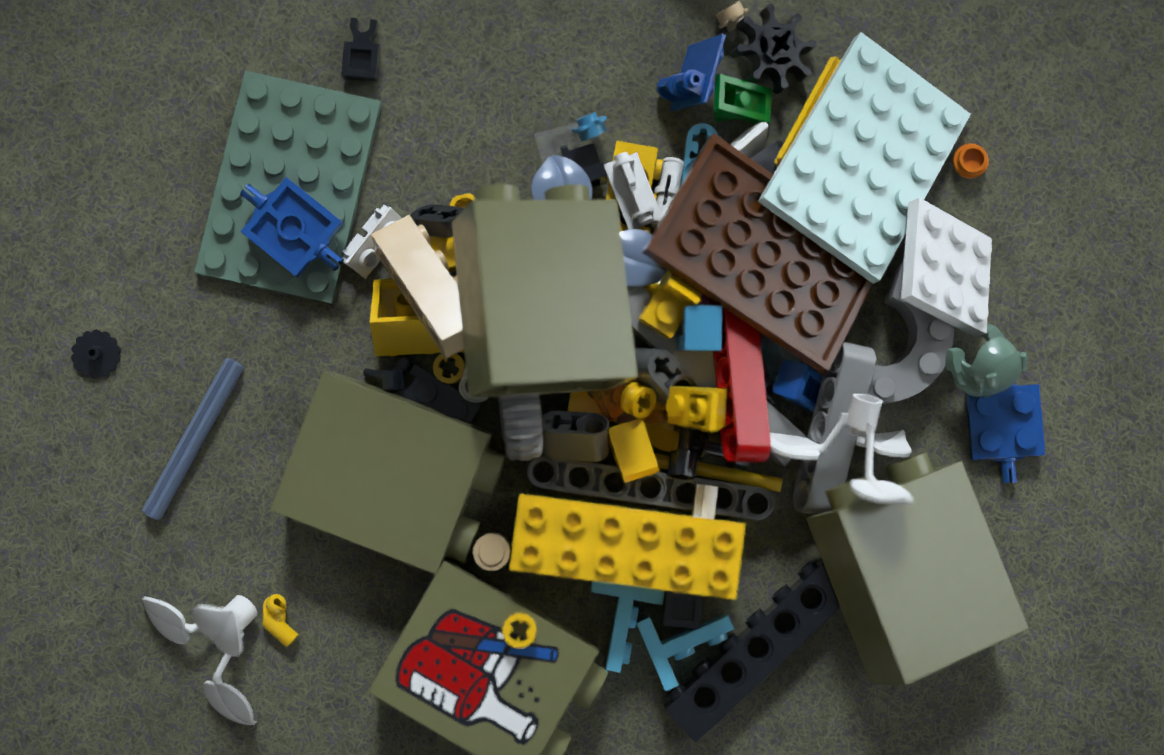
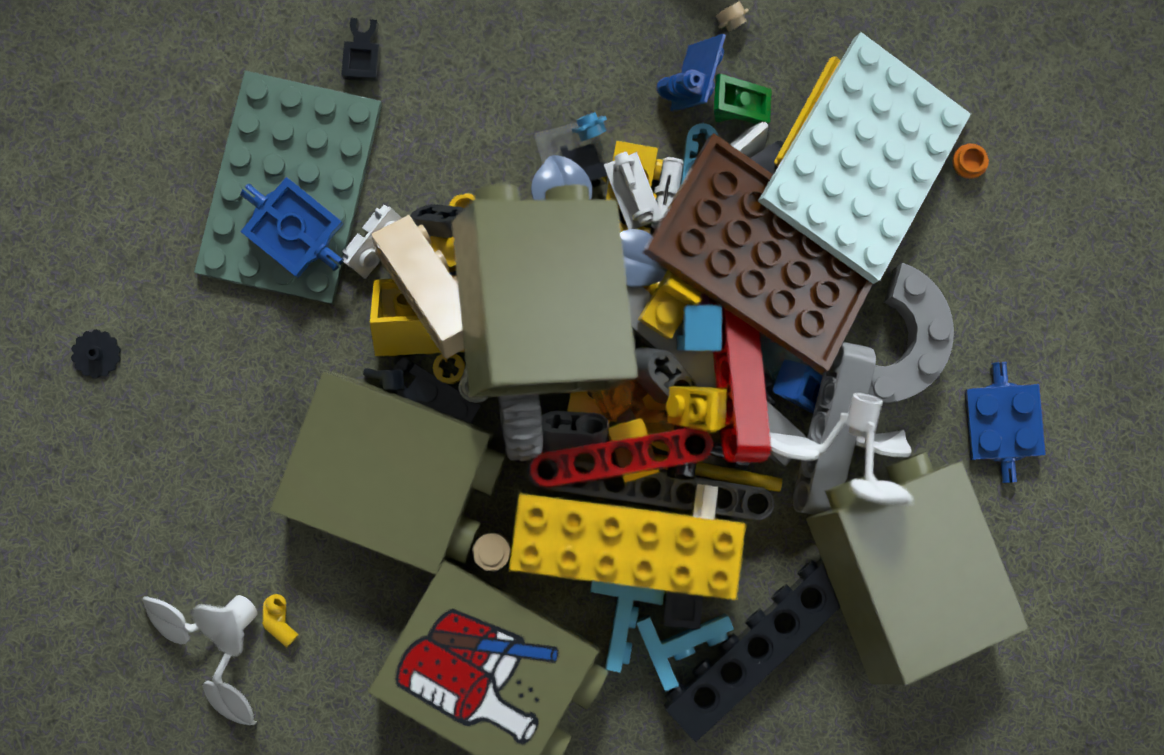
sand blue axle [142,358,244,520] -> none
yellow bush [503,613,537,648] -> none
yellow bush [620,382,656,419] -> none
black gear [730,4,817,94] -> none
white plate [901,198,992,337] -> none
sand green helmet [945,324,1027,398] -> none
none -> red beam [531,428,713,488]

